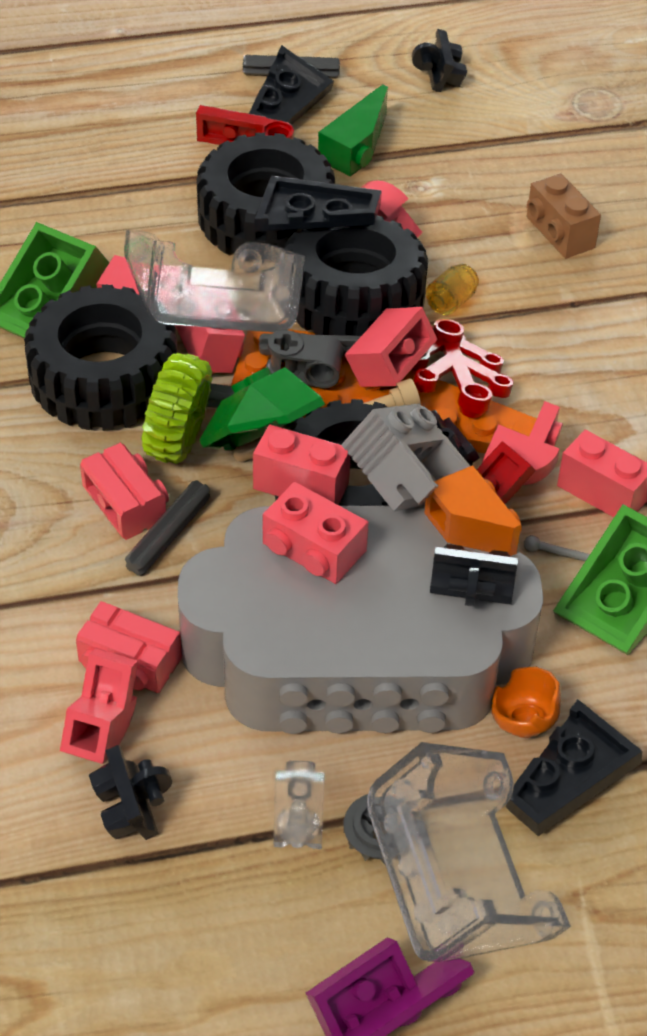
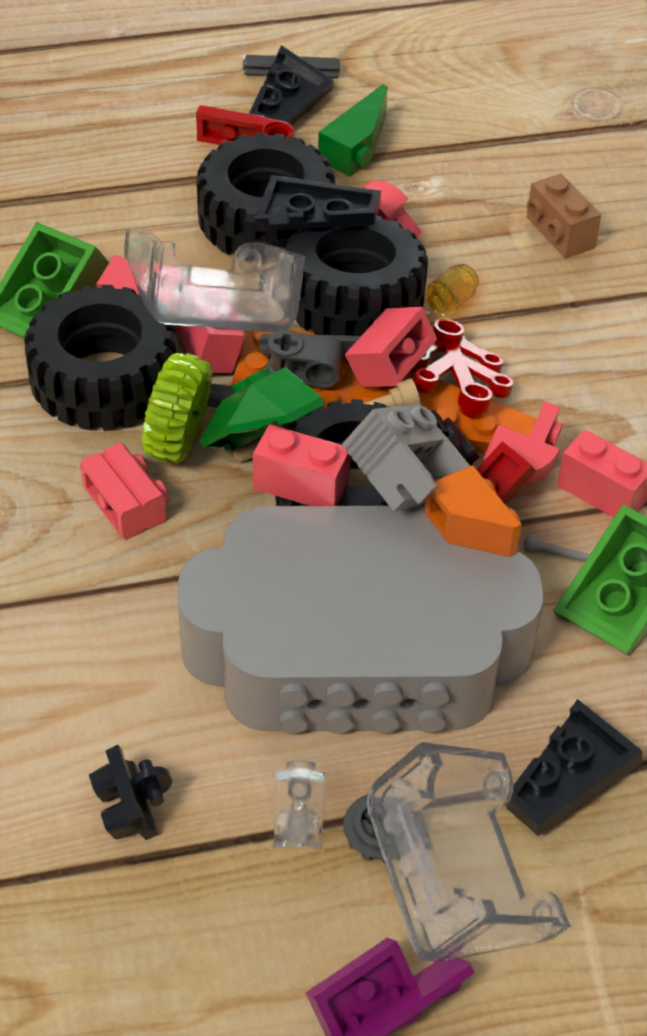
coral brick [60,648,138,764] -> none
coral brick [76,601,182,693] -> none
dark grey axle [125,480,210,575] -> none
coral brick [262,481,369,584] -> none
black hips [411,29,467,92] -> none
black hips [430,544,518,607] -> none
orange hair [491,667,561,738] -> none

